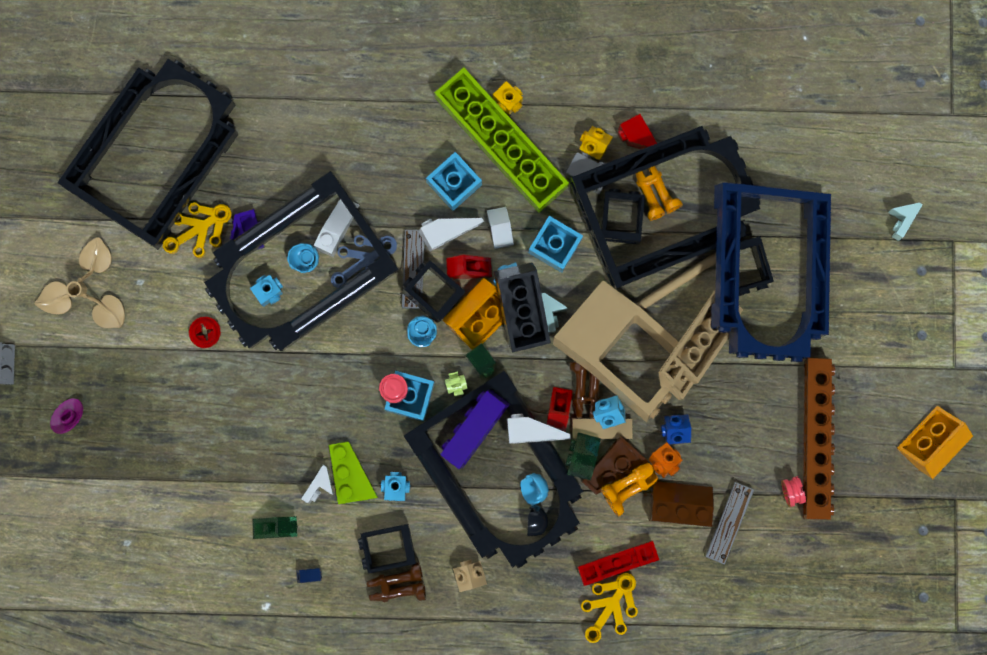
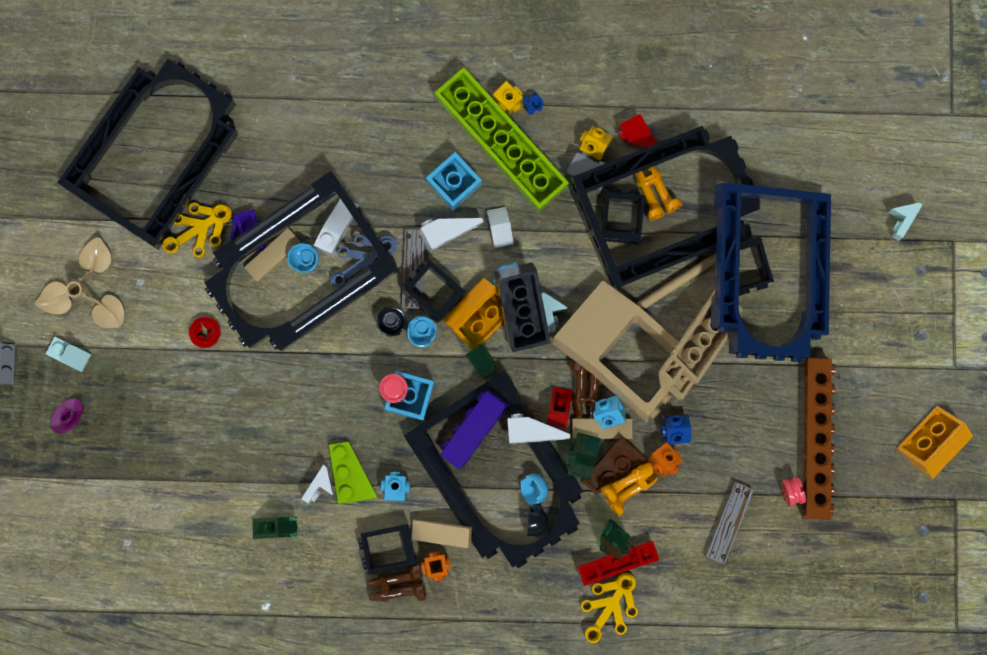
medium azure brick [250,275,283,307] -> none
dark blue piece [296,568,322,583] -> none
yellowish green gear [445,371,468,397] -> none
red slope [446,255,492,279] -> none
tan brick [453,559,487,592] -> none
medium azure brick [528,216,583,273] -> none
reddish brown slope [649,481,714,527] -> none
none -> light aqua slope [46,337,91,372]
none -> tan tile [244,228,301,282]
none -> black hair [376,306,406,337]
none -> tan tile [412,519,472,548]
none -> orange brick [421,551,452,582]
none -> blue plate [523,93,543,115]
none -> clear green slope [600,519,632,560]

